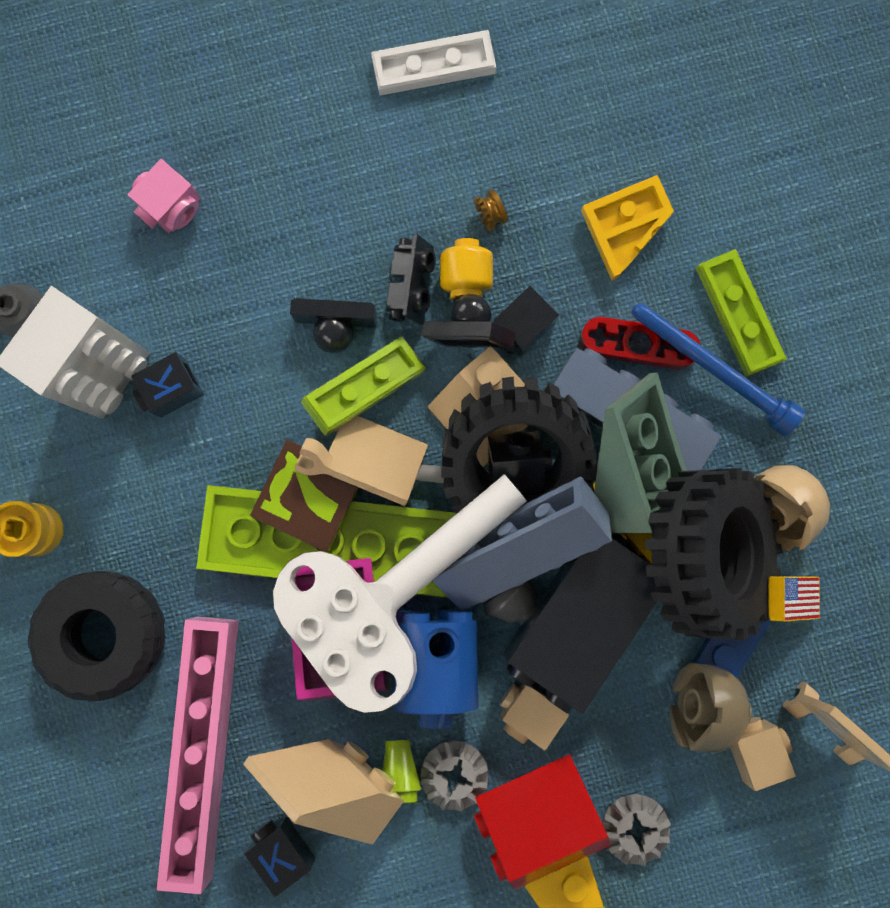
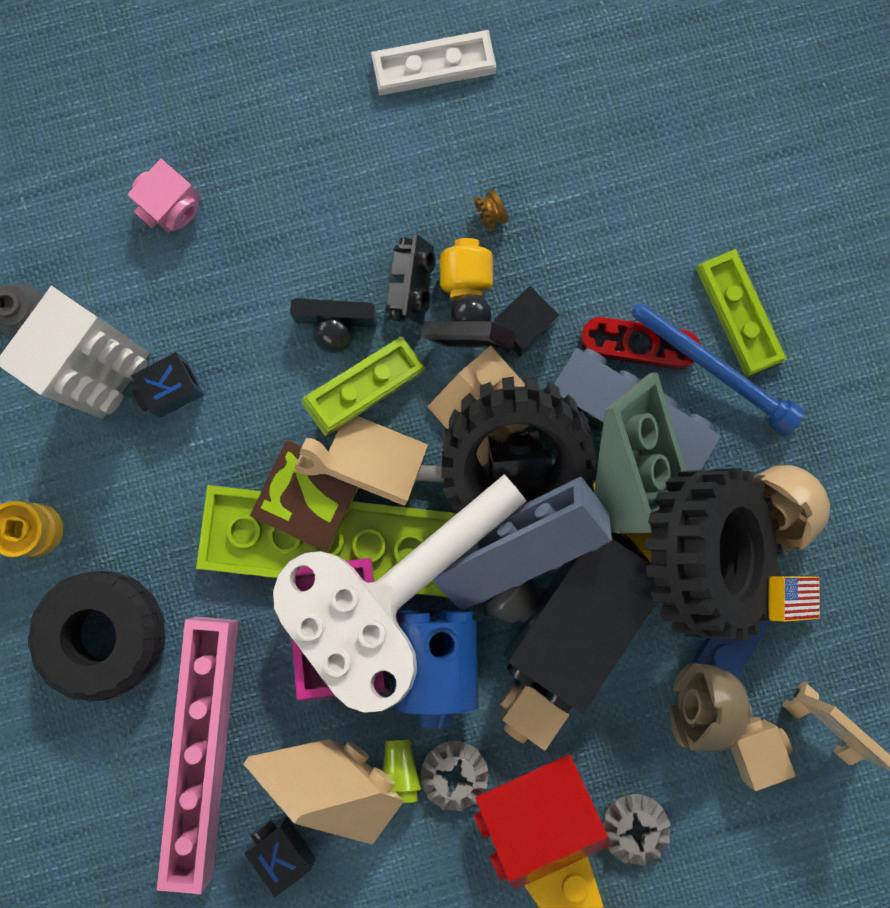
yellow wing [581,175,674,281] -> none

